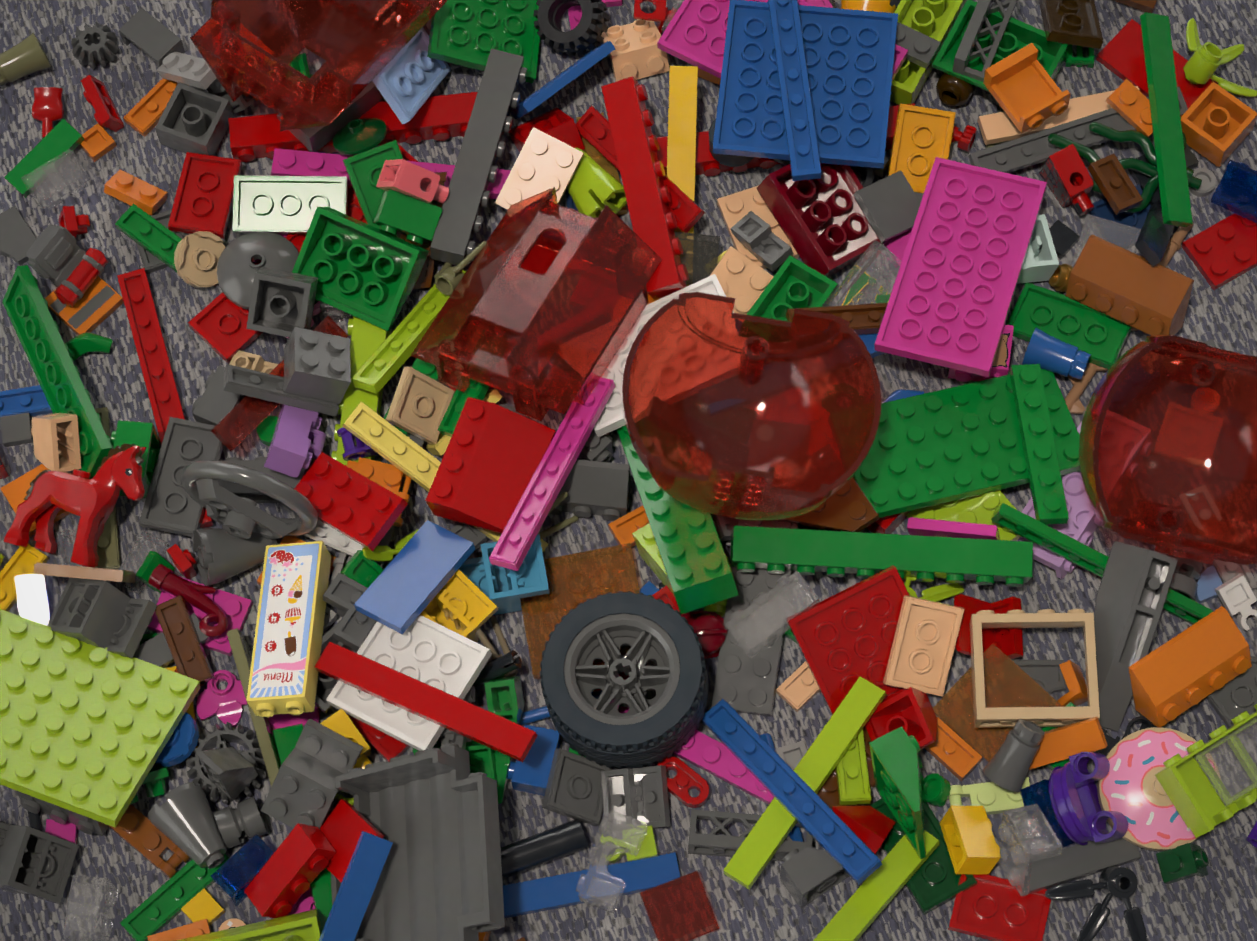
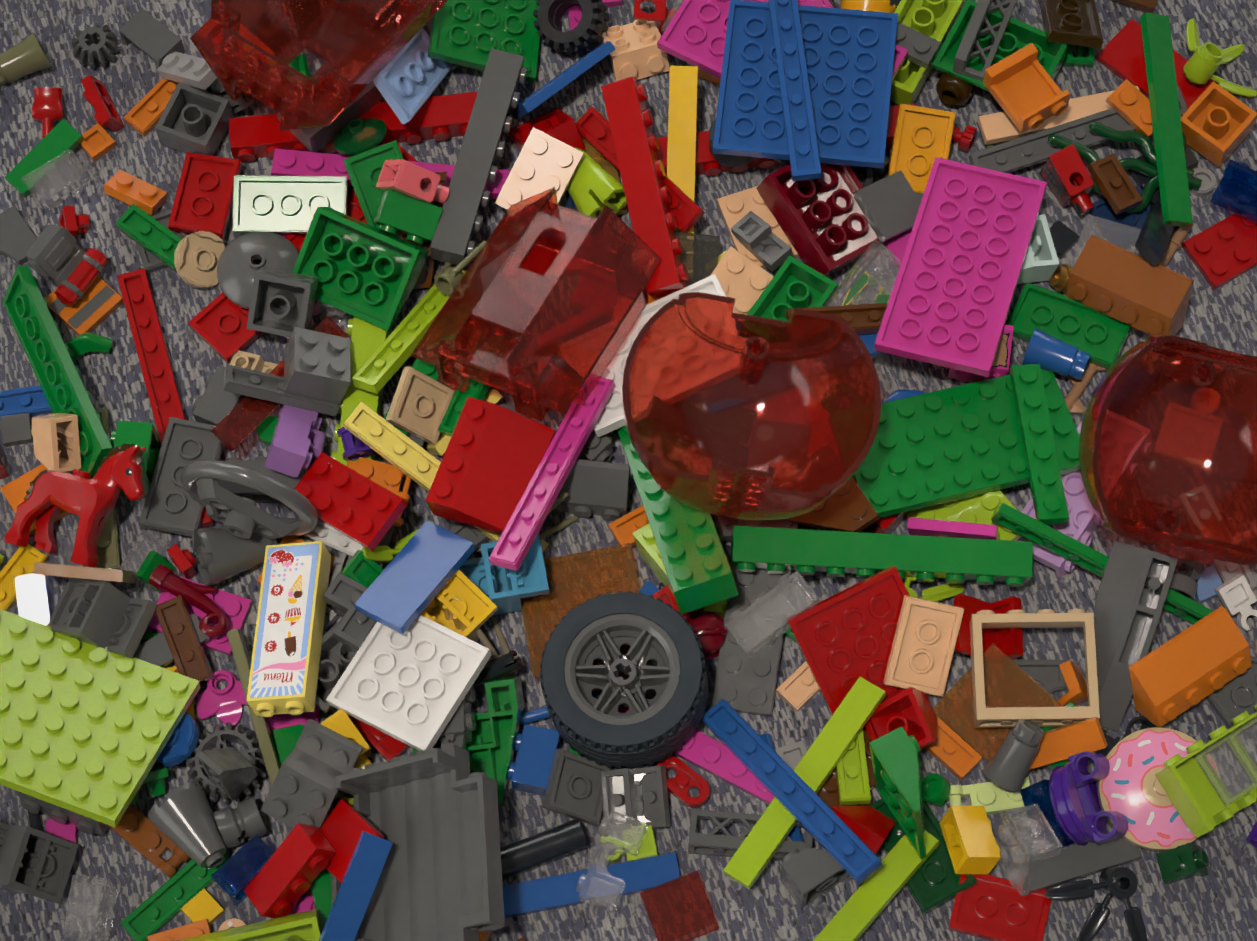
red tile [314,641,538,762] -> none

